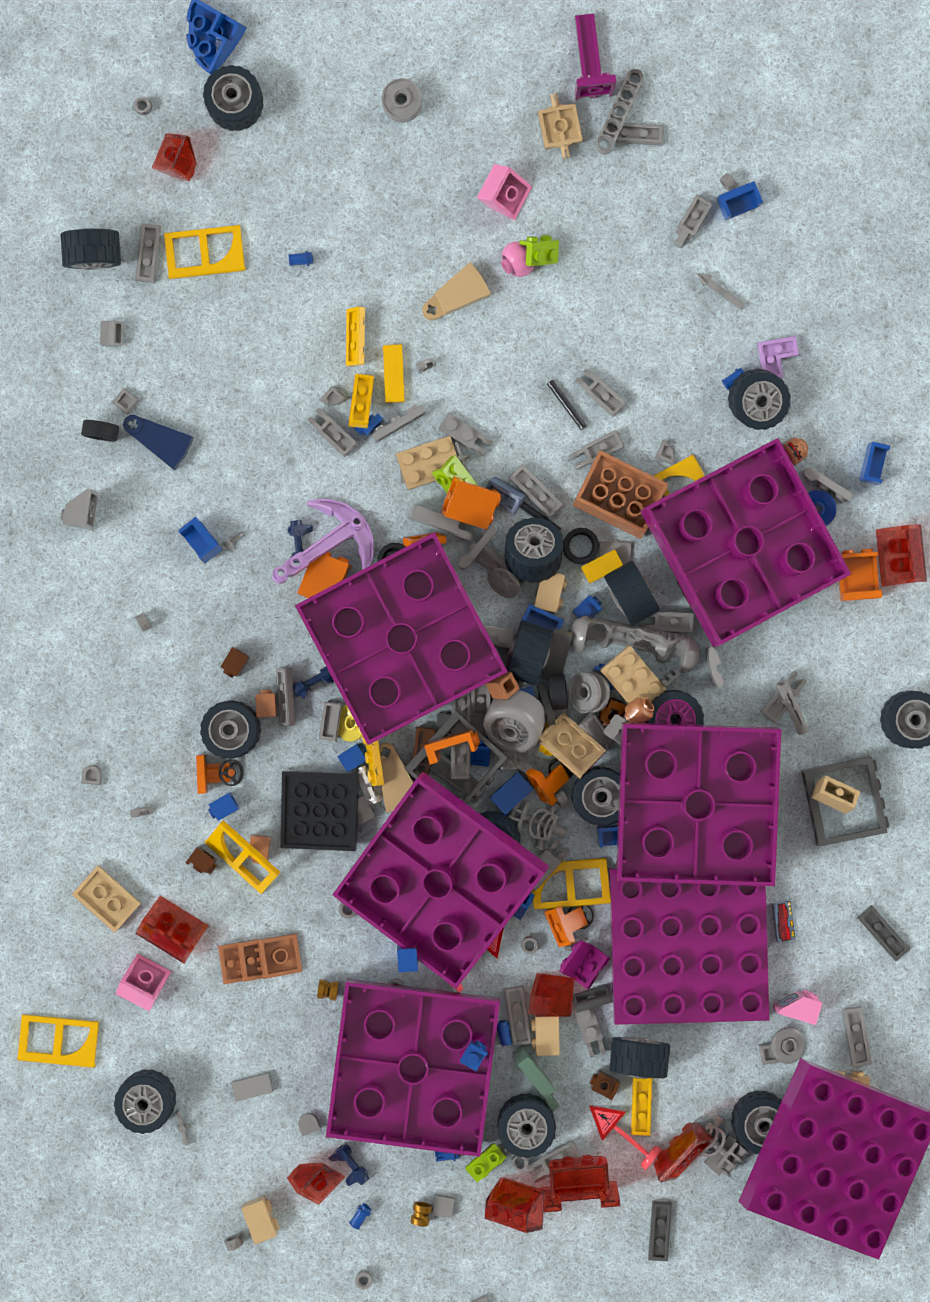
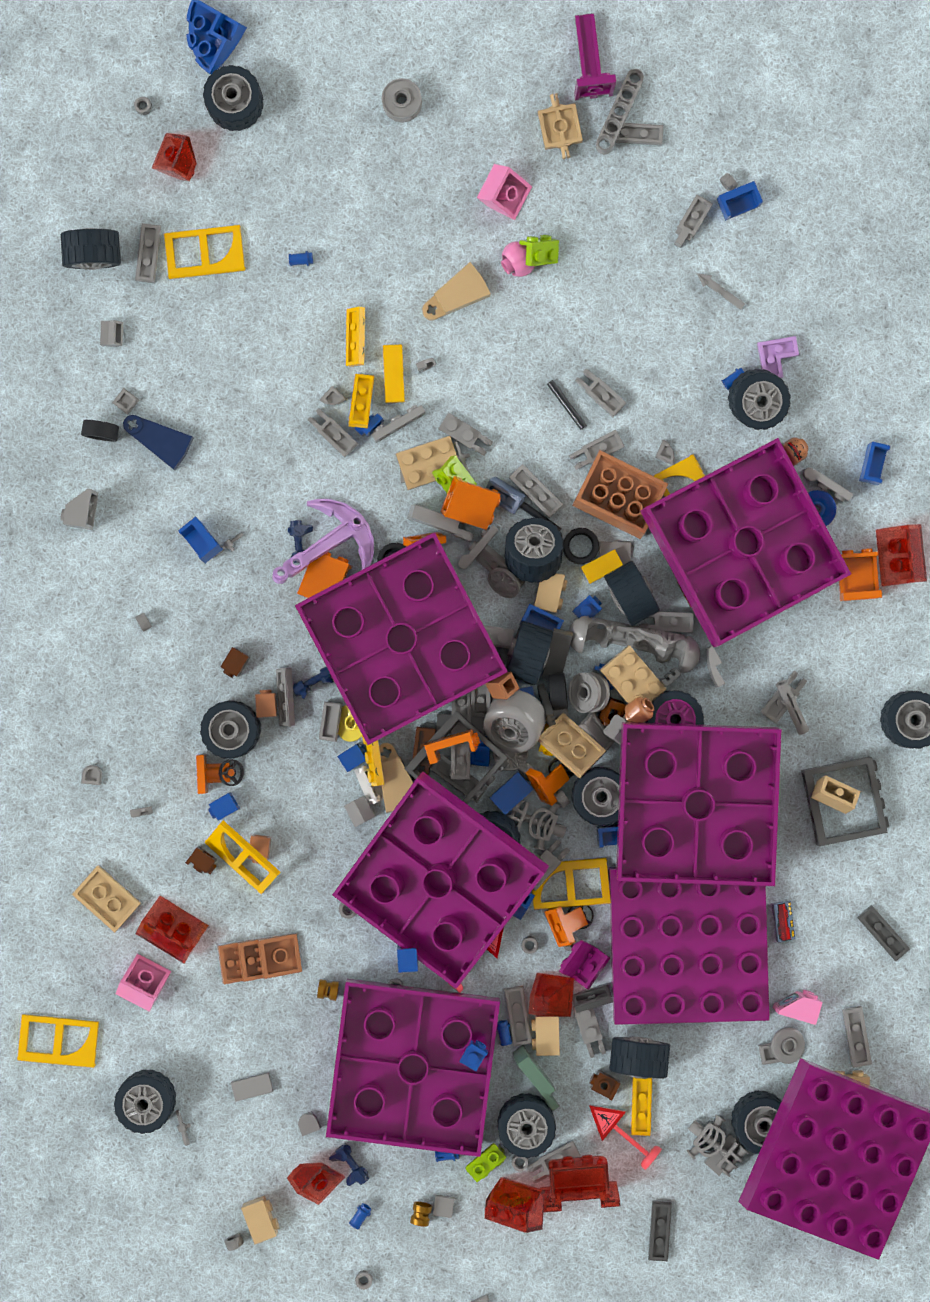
black plate [280,771,359,851] -> none
clear red slope [653,1122,714,1182] -> none

